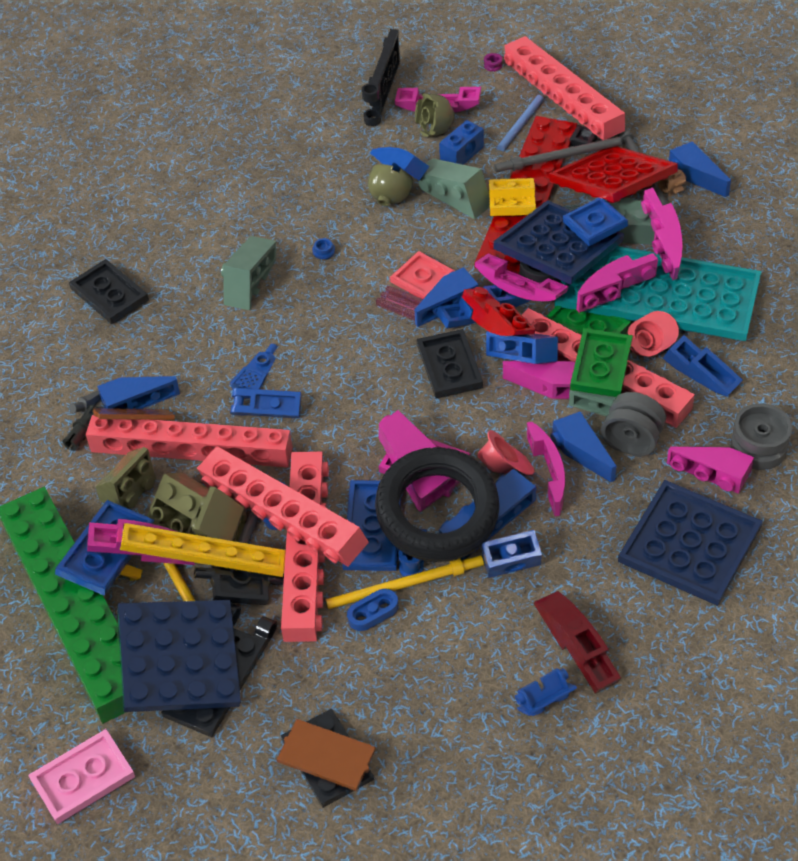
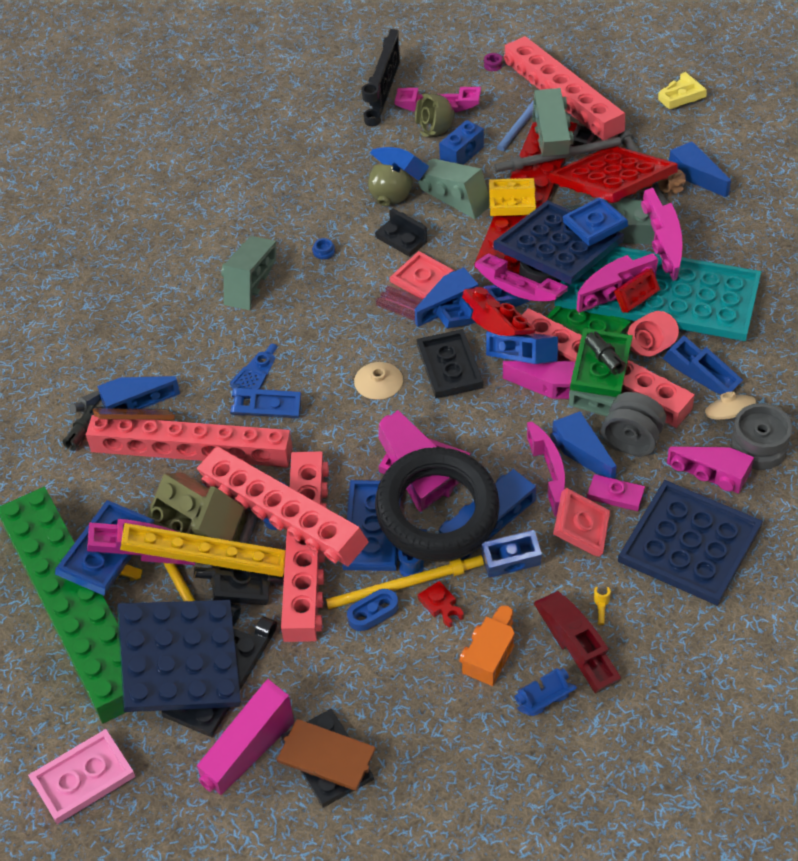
black plate [69,259,149,324] -> none
olive slope [95,447,156,508] -> none
coral piece [477,430,535,475] -> none
none -> dark pink slope [197,679,294,795]
none -> tan dish [354,362,403,400]
none -> black bracket [375,208,427,257]
none -> red plate [418,581,464,628]
none -> orange hinge [459,605,515,686]
none -> sand green wedge [532,88,573,156]
none -> coral tile [553,488,610,556]
none -> pearl dark grey pin [585,331,626,375]
none -> dark pink plate [587,474,645,511]
none -> yellow hand [593,587,611,625]
none -> red plate [614,268,660,312]
none -> light yellow wing [658,72,707,109]
none -> tan dish [705,392,756,420]

